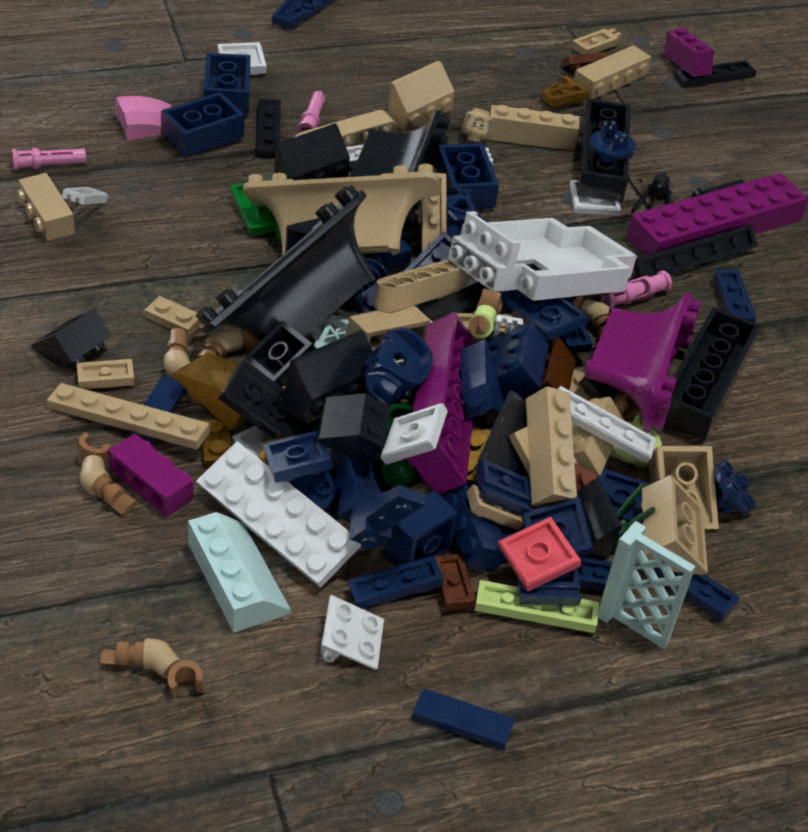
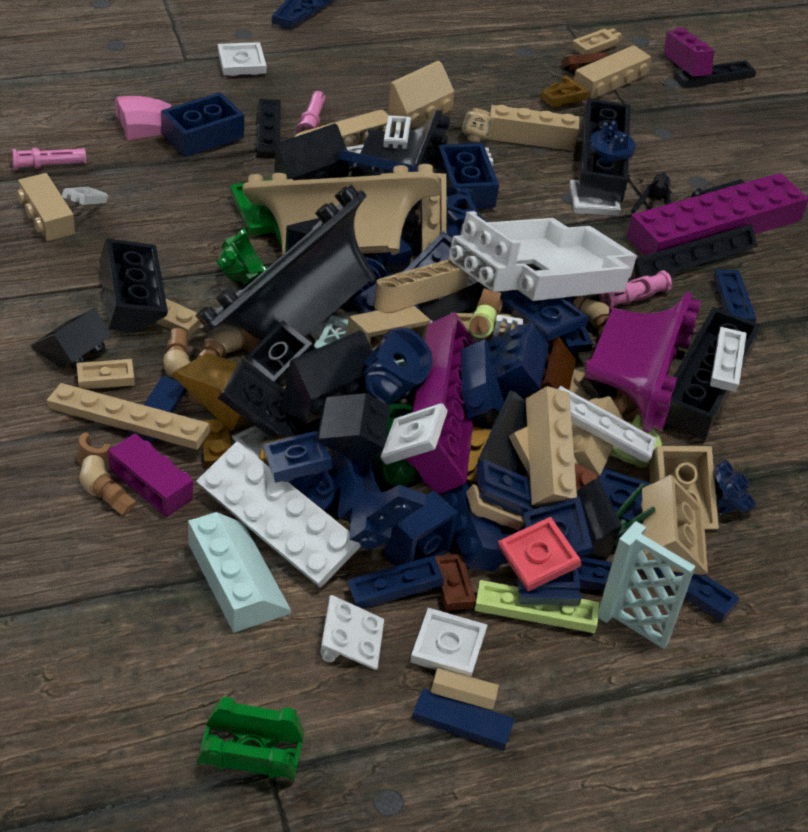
medium nougat piece [100,638,205,699] -> none
dark blue brick [204,53,251,115] -> none
none -> black slope [99,238,168,332]
none -> green piece [197,697,304,782]
none -> green helmet [216,228,268,286]
none -> dark blue plate [339,149,418,174]
none -> white tile [384,115,411,149]
none -> white plate [410,608,487,677]
none -> tan tile [431,668,499,710]
none -> white plate [710,327,746,392]

